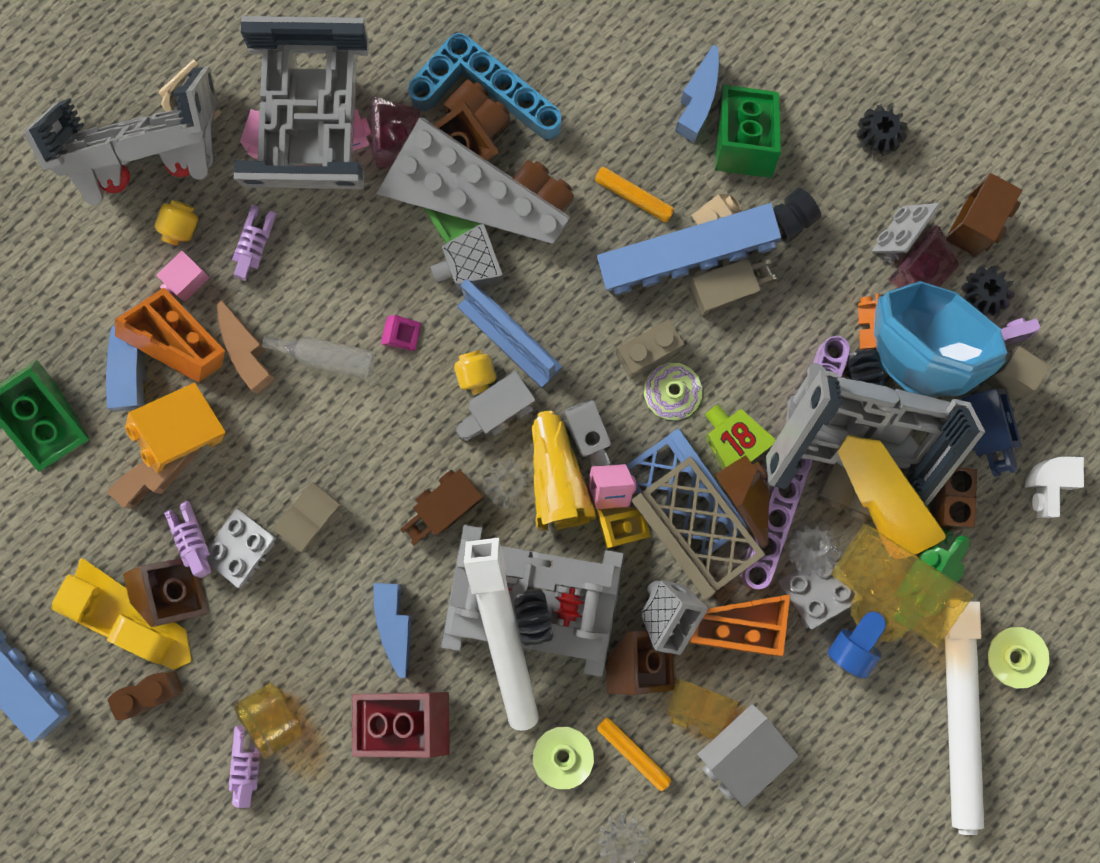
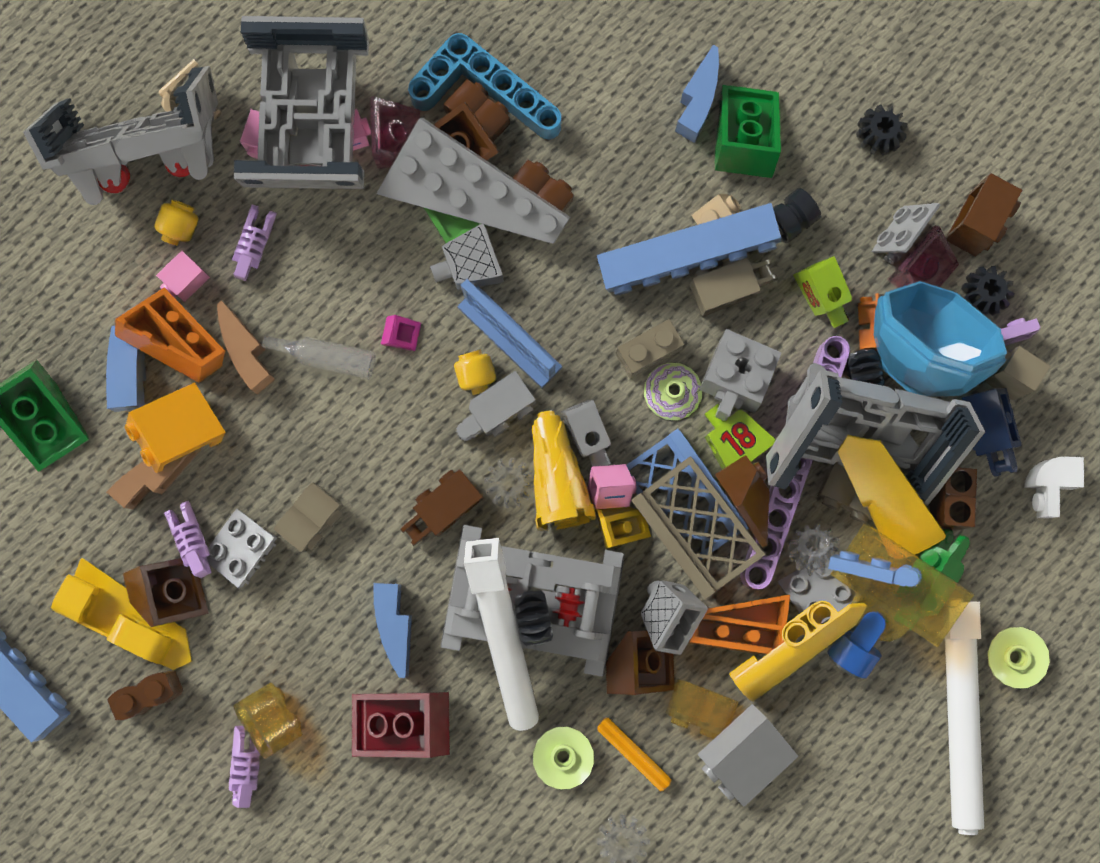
light orange axle [595,167,674,222] -> none
none -> light grey hinge [699,329,782,421]
none -> yellow panel [729,601,867,702]
none -> lime torso [793,256,852,328]
none -> medium blue hinge [828,551,923,587]

